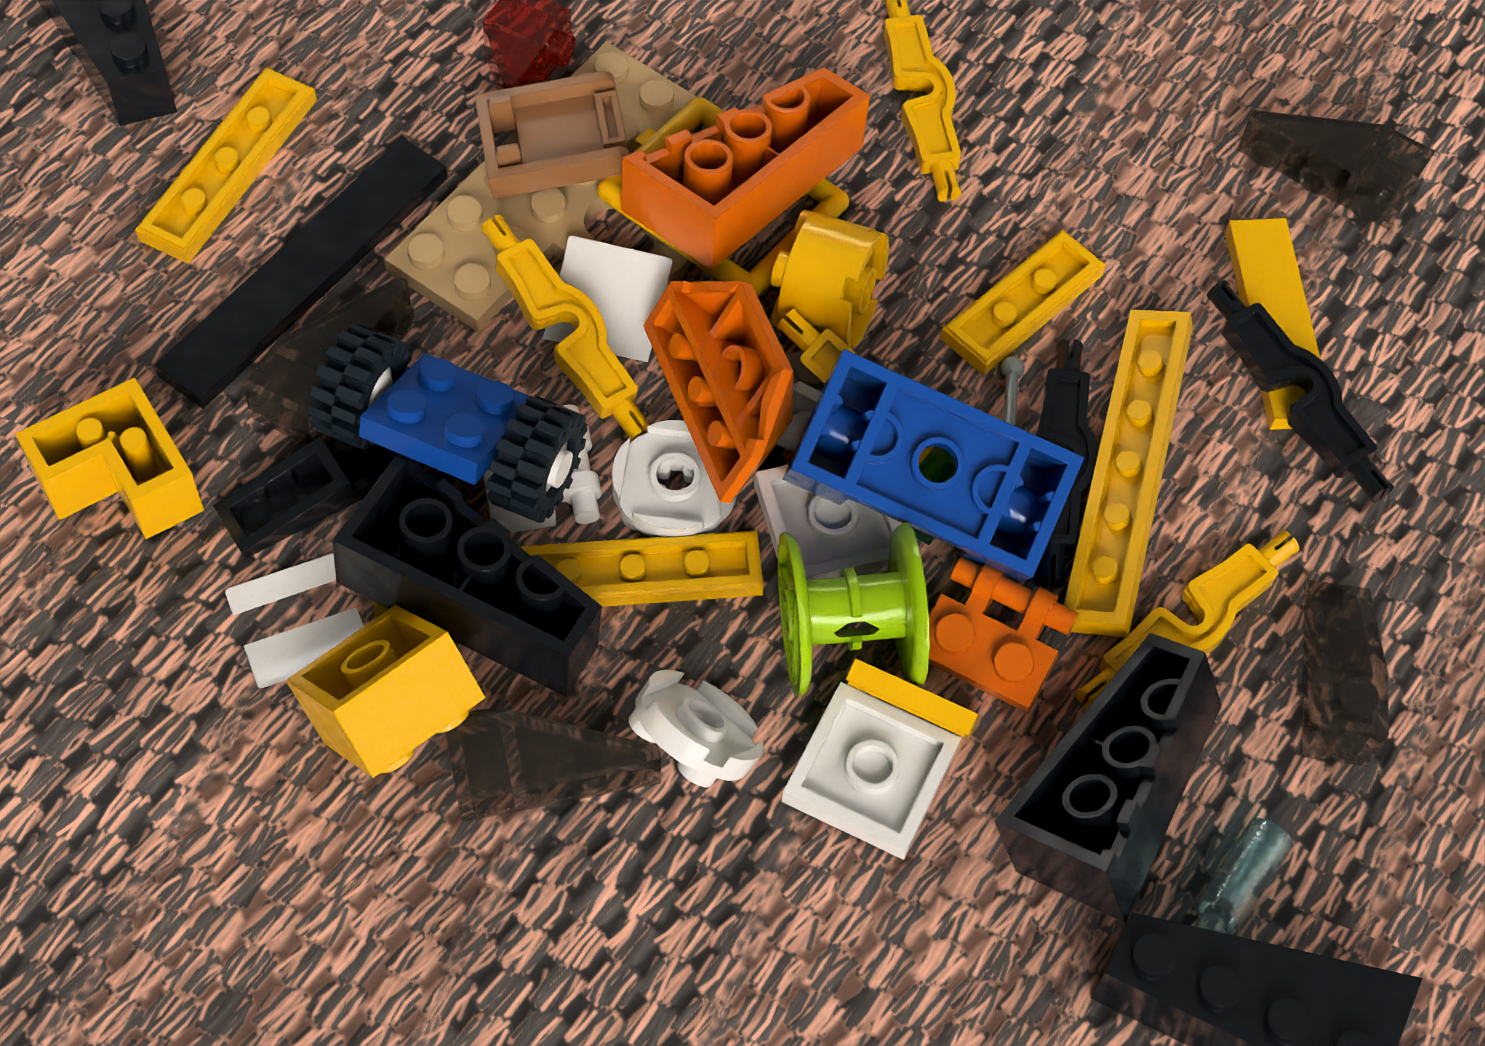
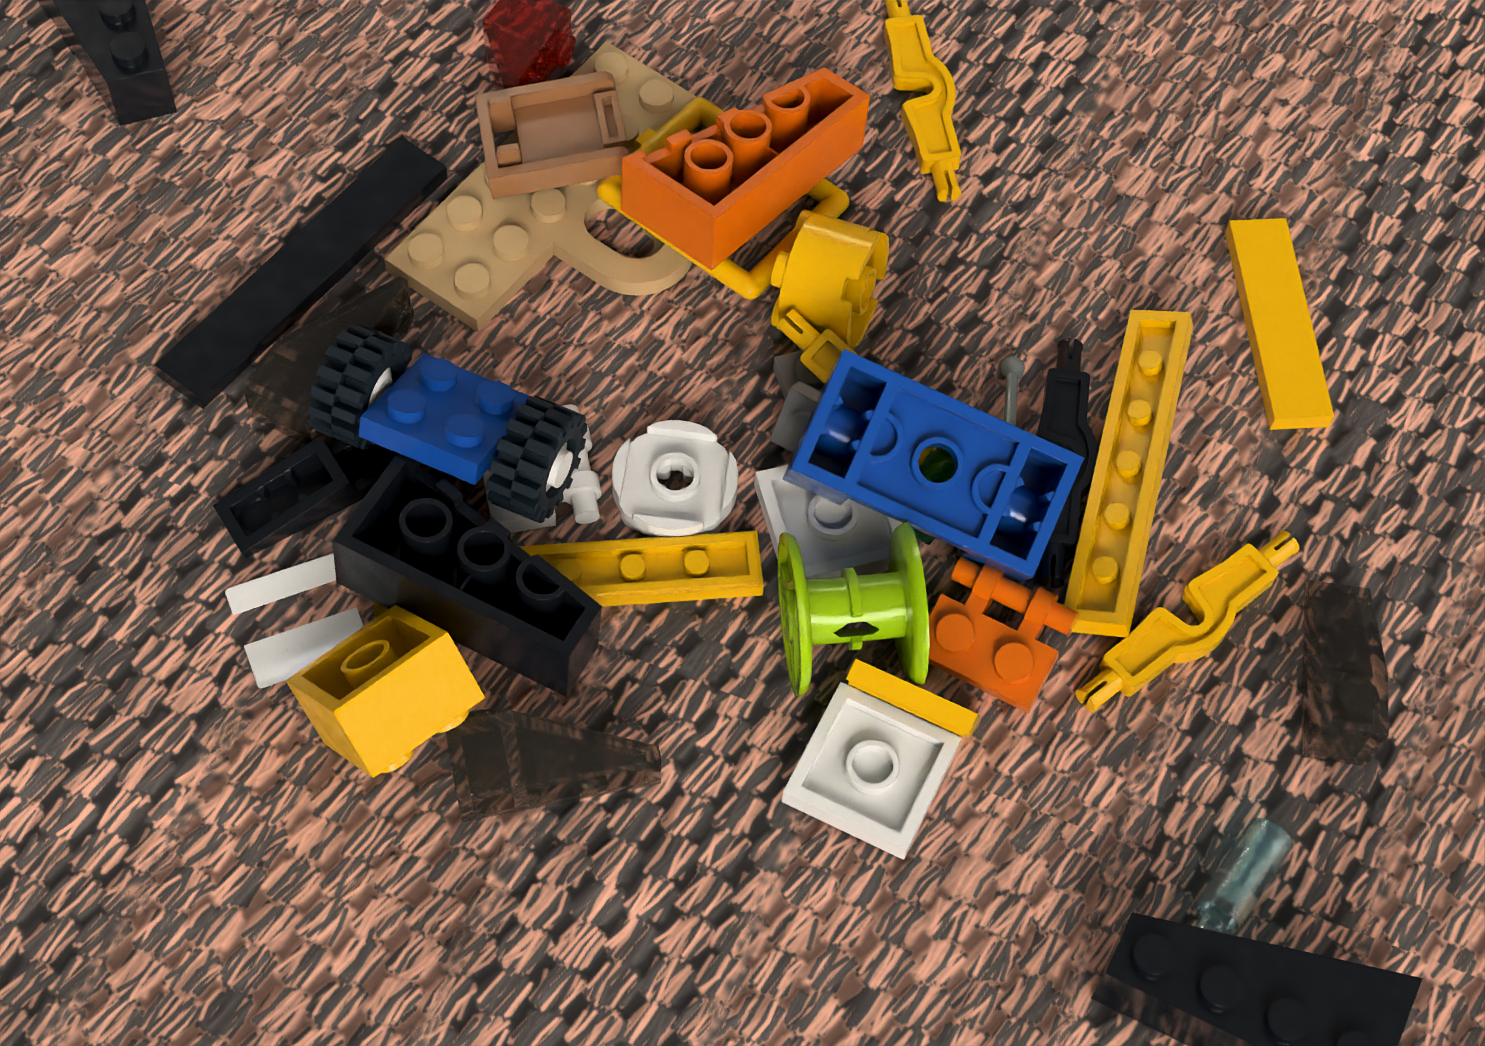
yellow brick [15,377,204,539] -> none
yellow tile [135,67,317,264] -> none
yellow piece [481,214,650,442] -> none
white sticker [542,236,672,362] -> none
white plate [629,670,764,787] -> none
orange wedge [643,281,793,503] -> none
yellow tile [940,229,1106,376] -> none
black wedge [994,633,1222,923] -> none
black piece [1207,280,1394,503] -> none
clear smoke slope [1237,110,1436,230] -> none

